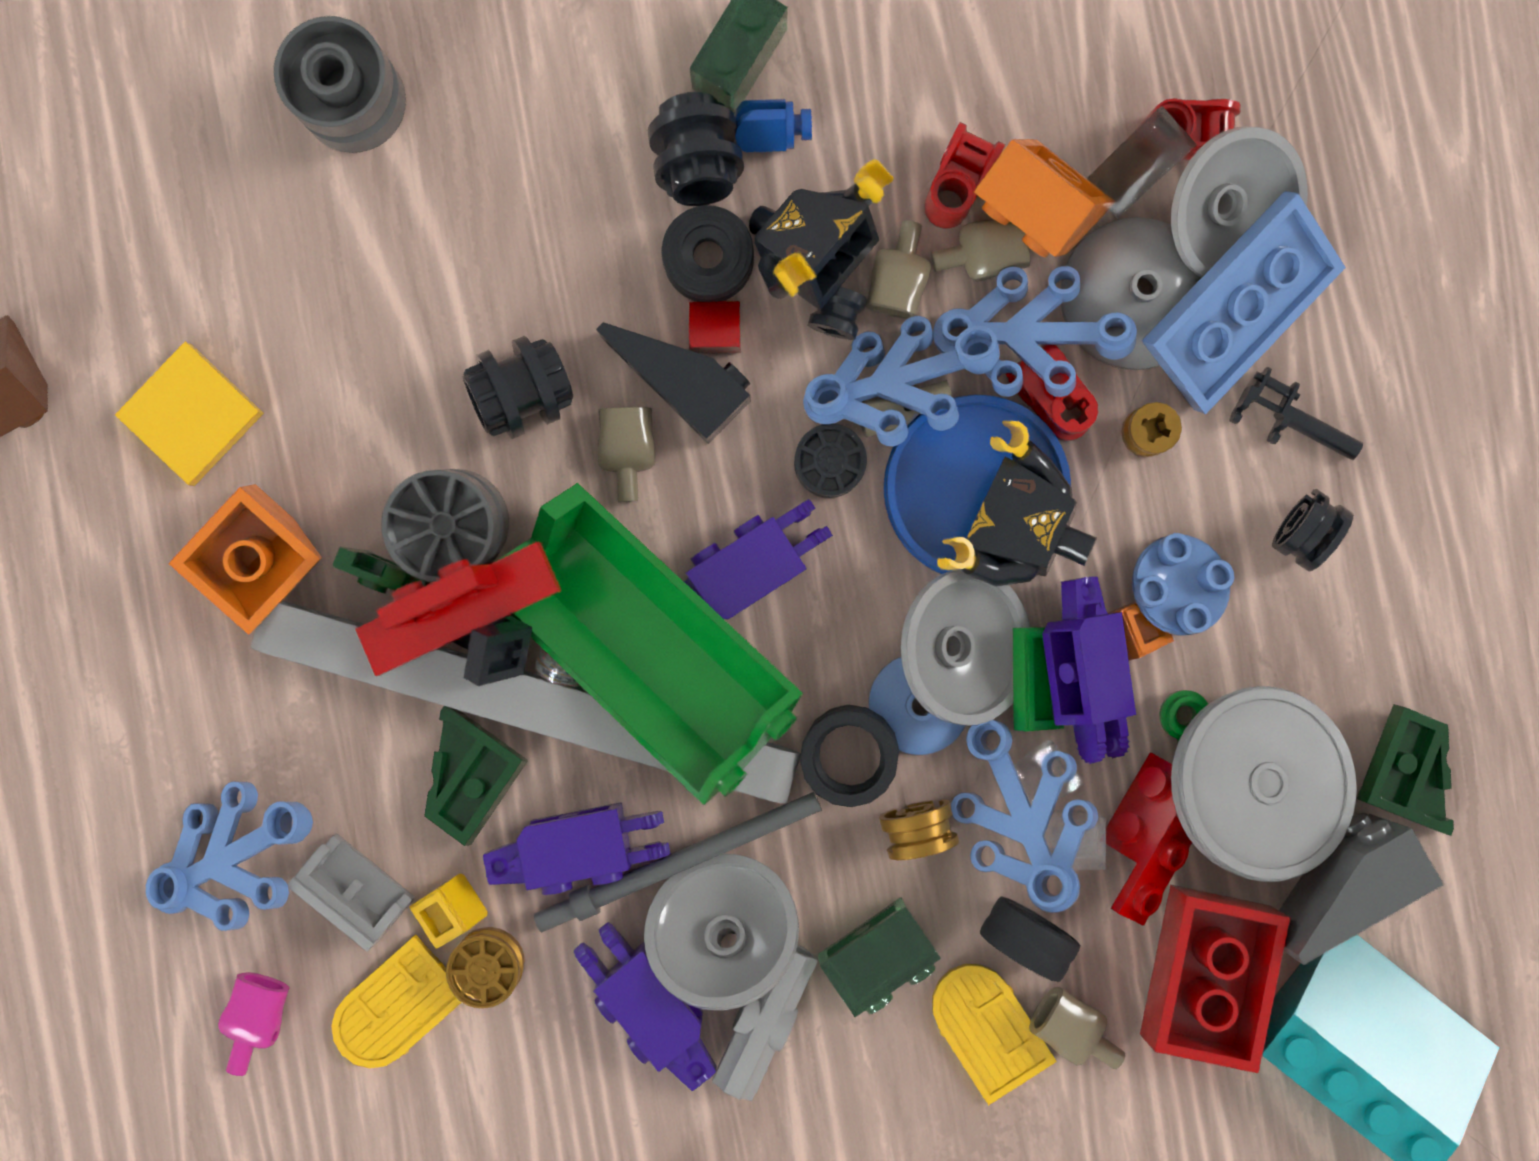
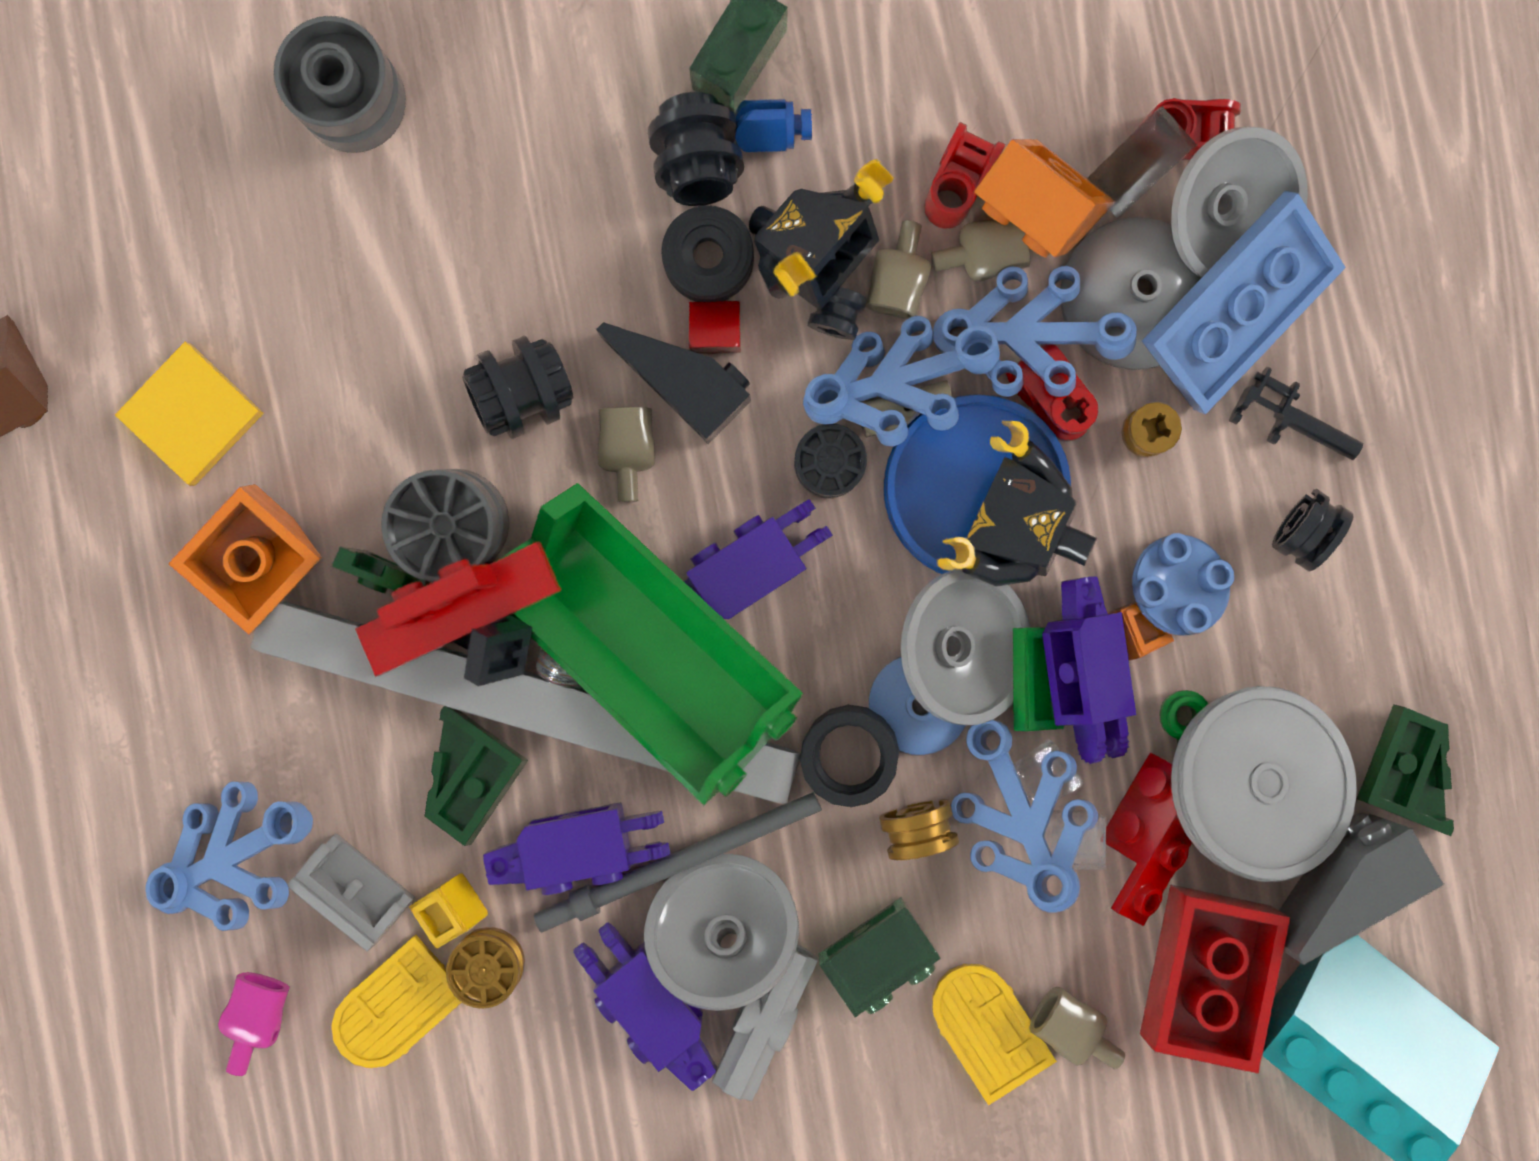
black tyre [980,896,1081,982] -> none

